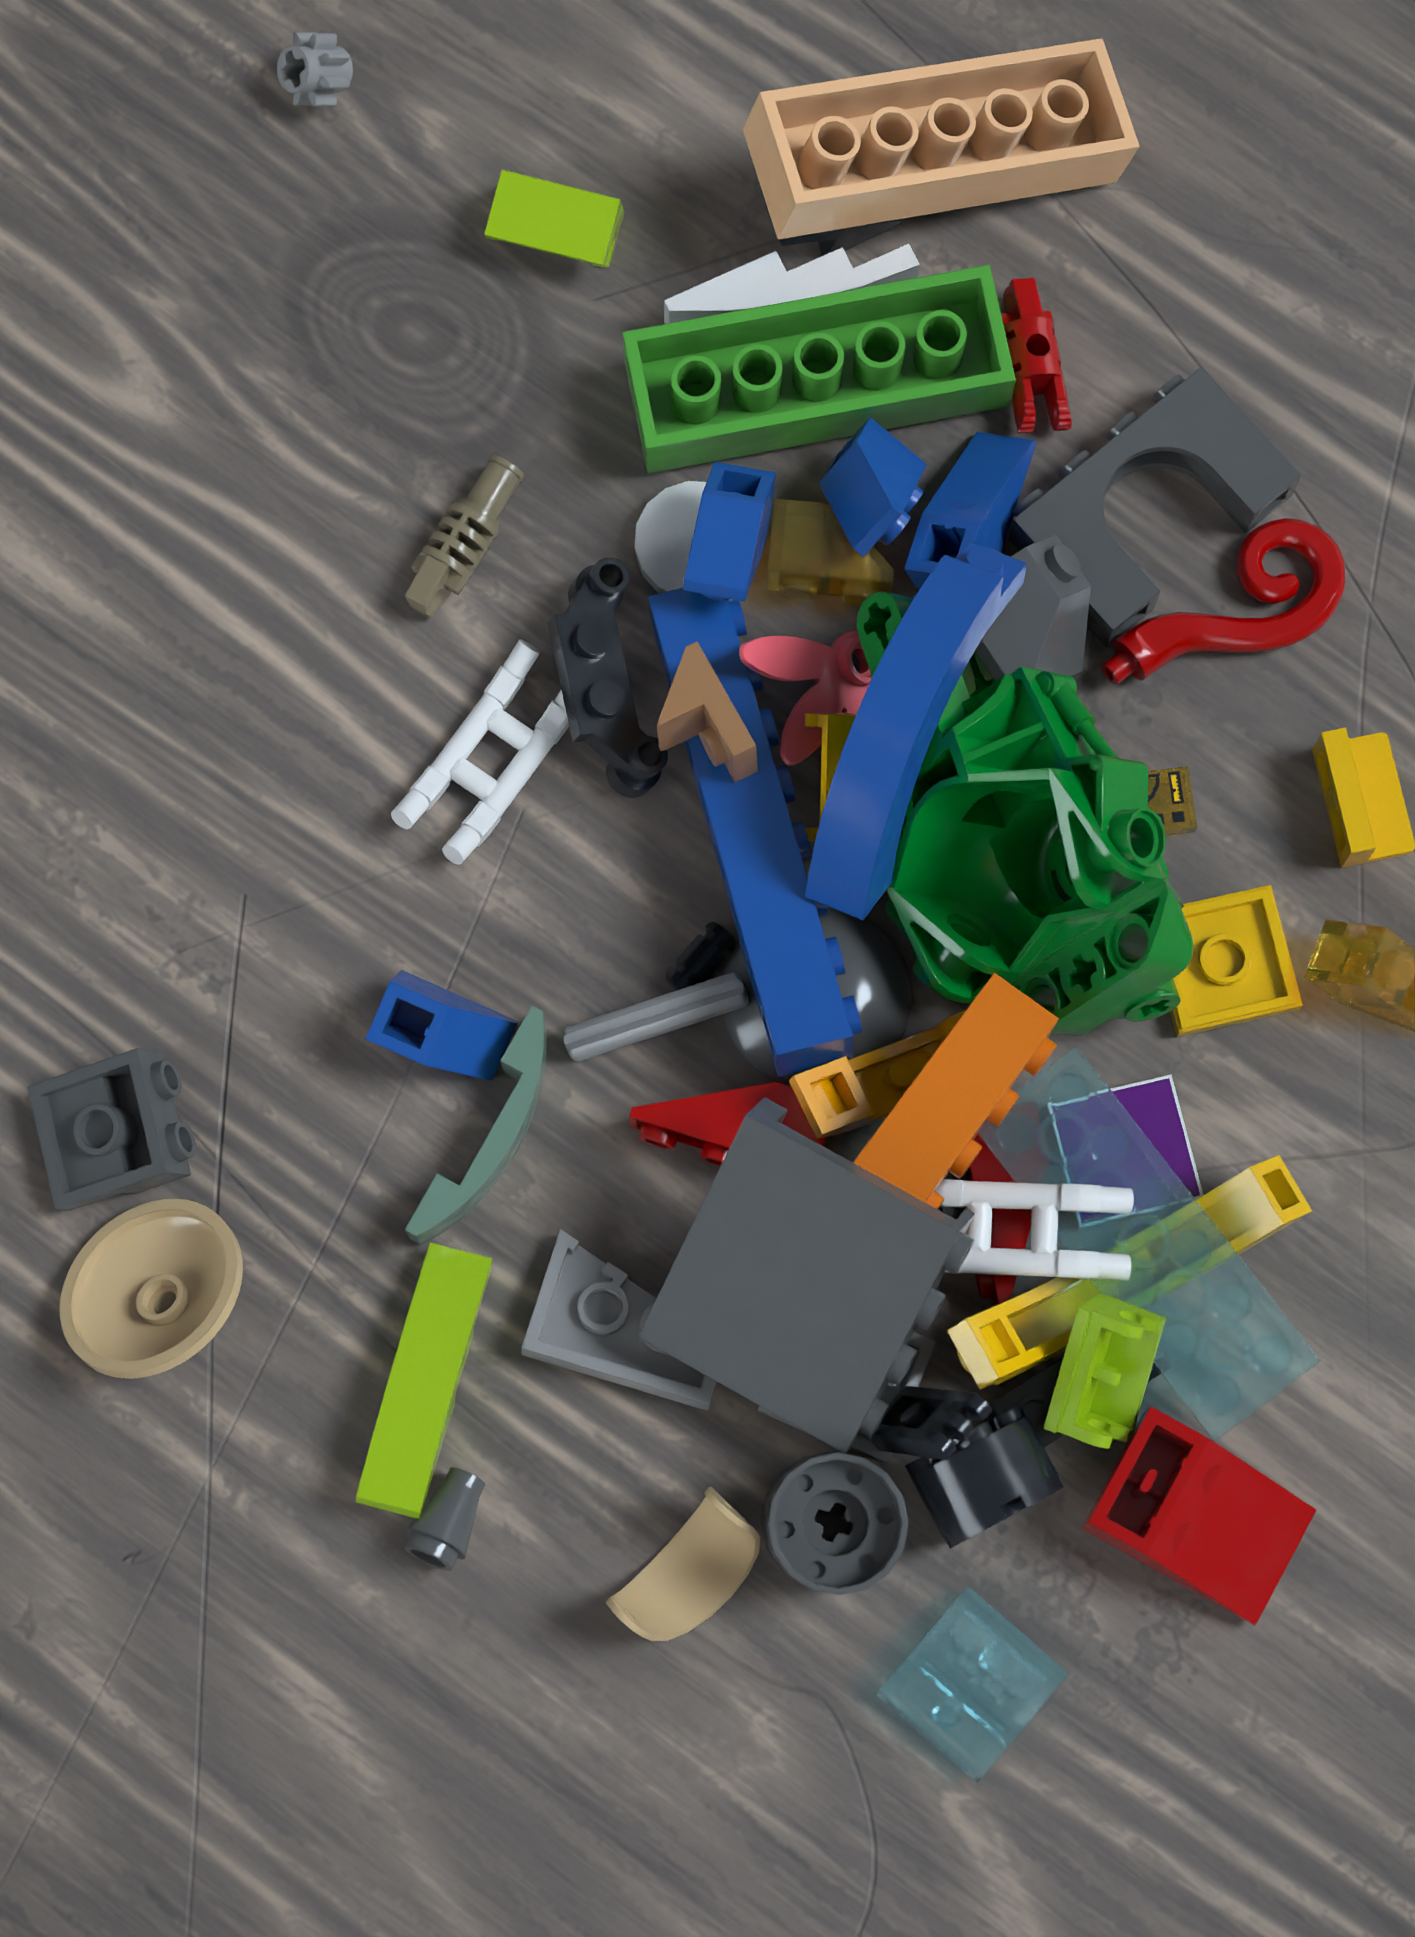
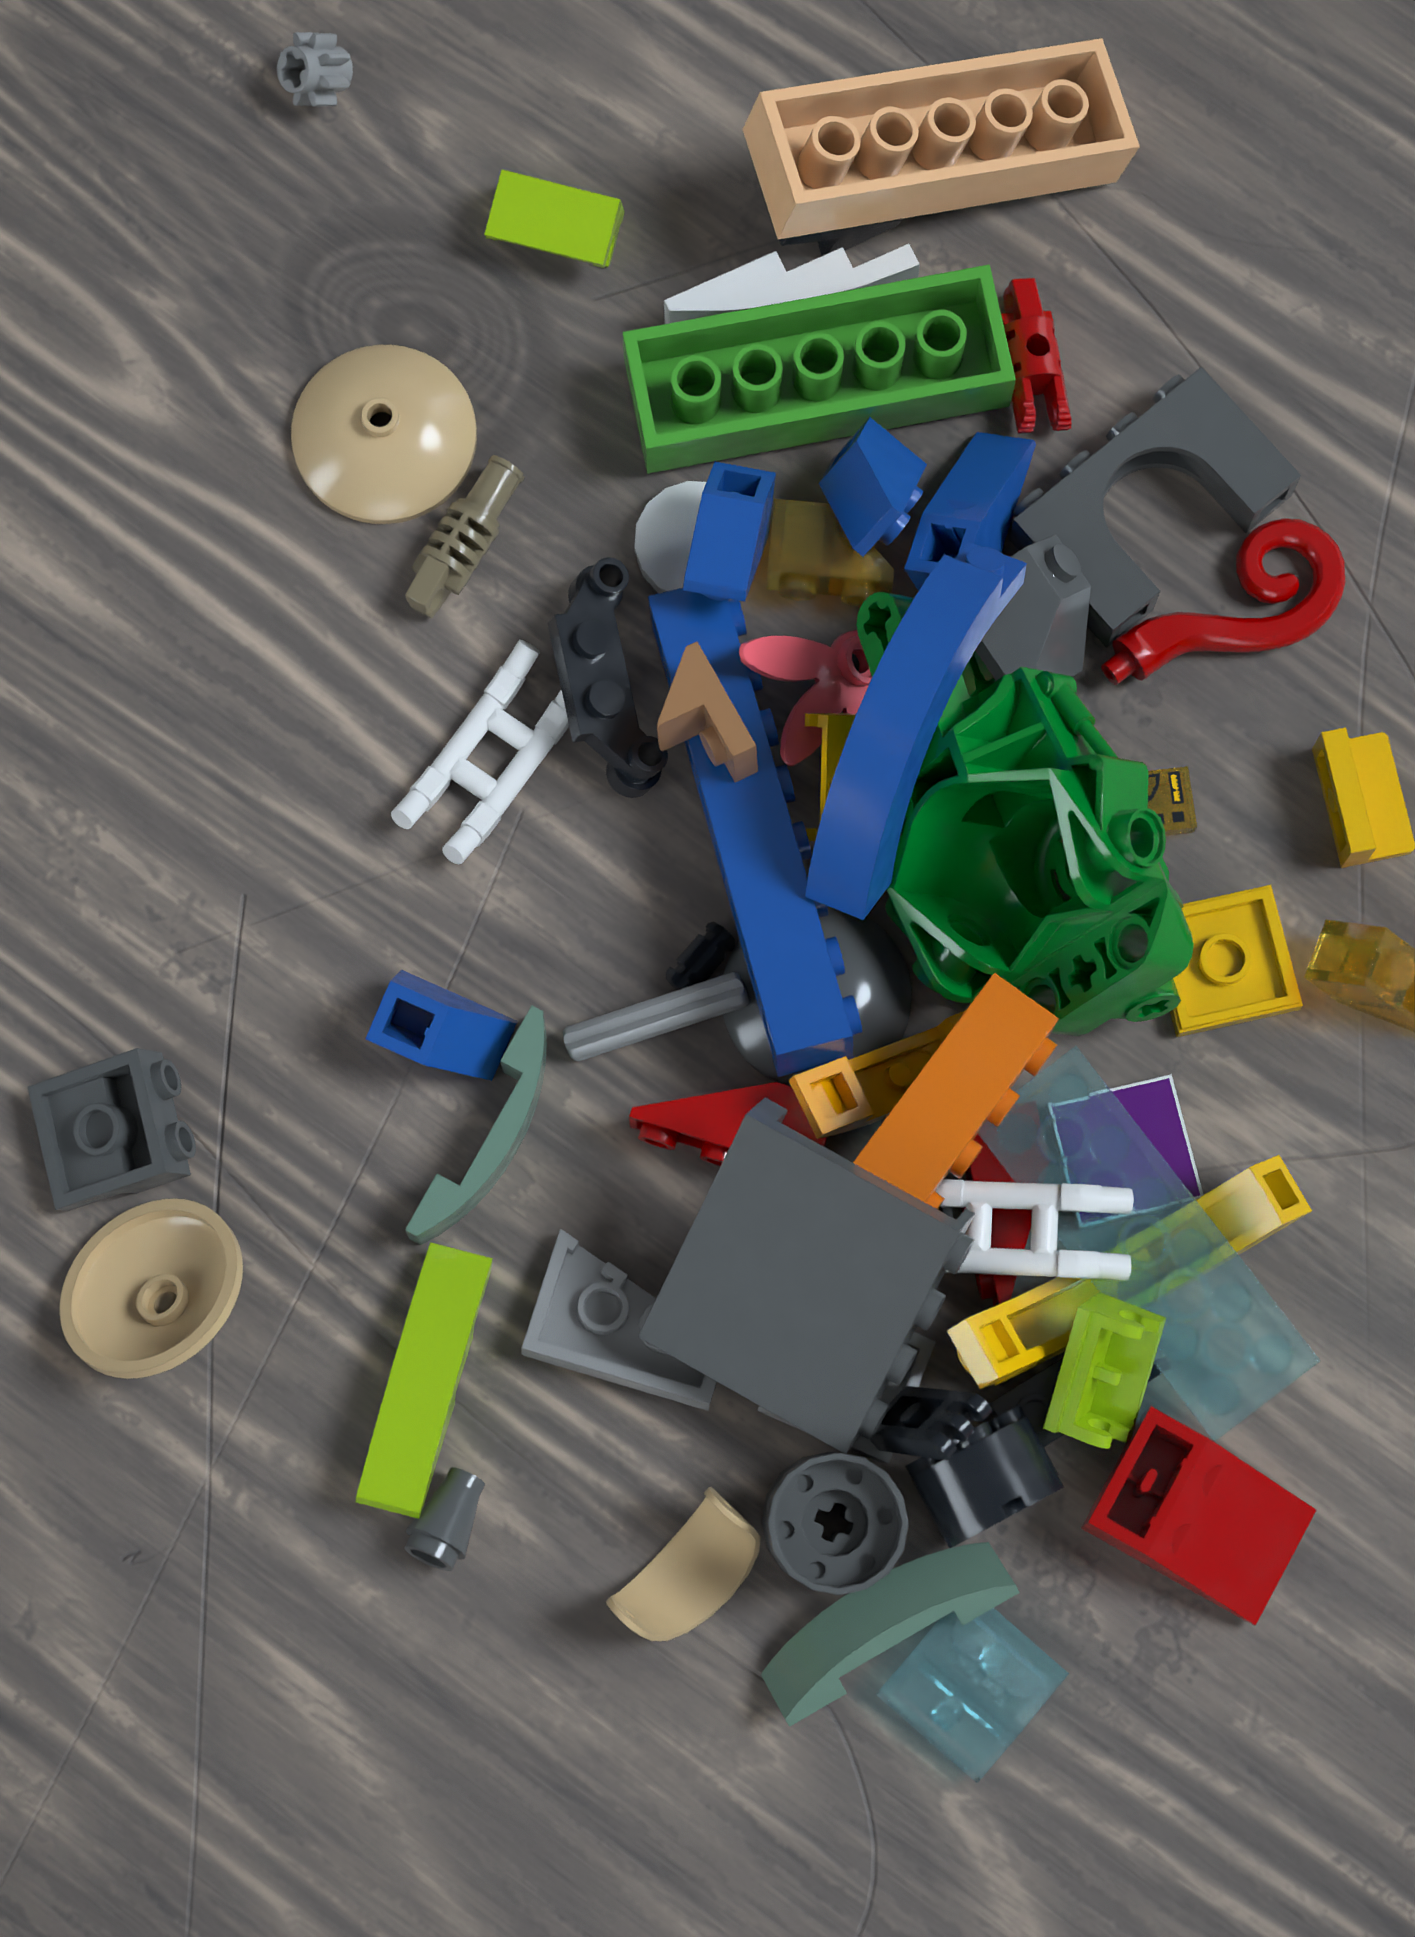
none -> tan dish [291,345,477,524]
none -> sand green slope [761,1542,1020,1727]

